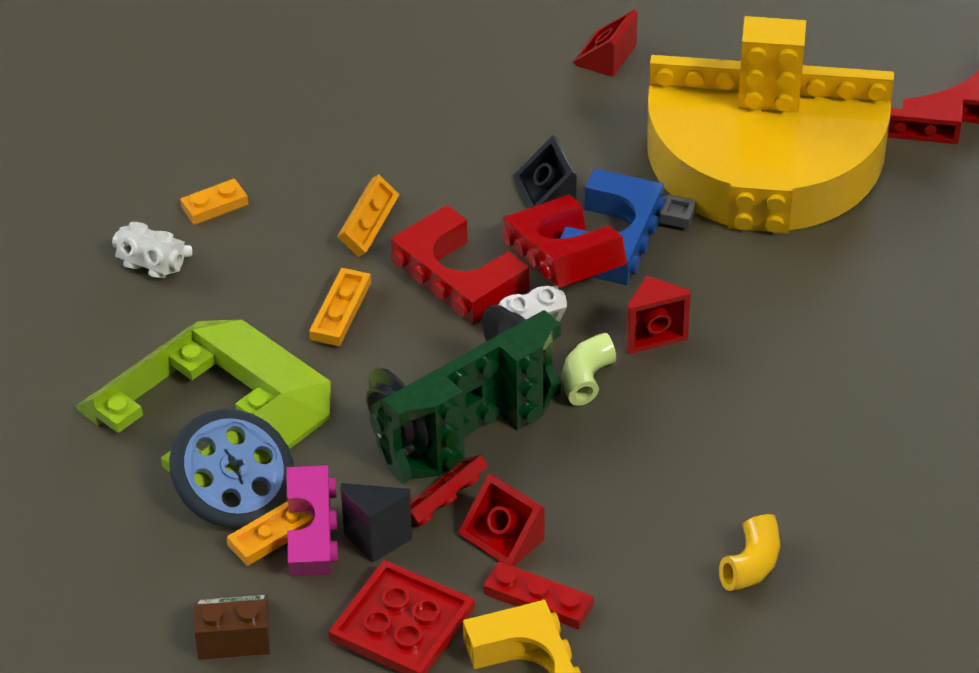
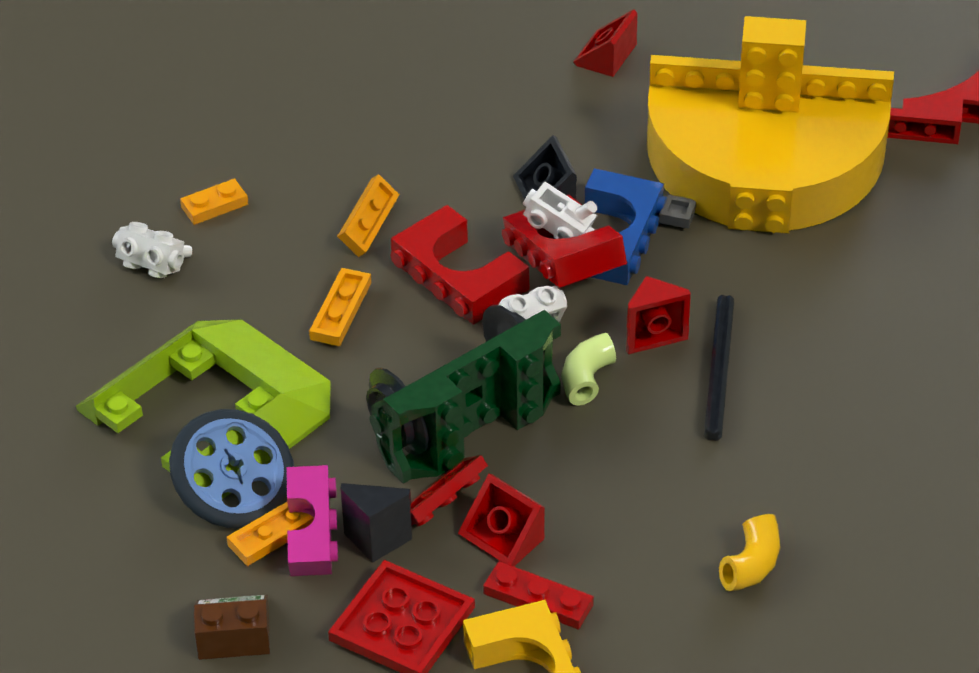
none -> white brick [522,182,597,239]
none -> black axle [704,294,734,441]

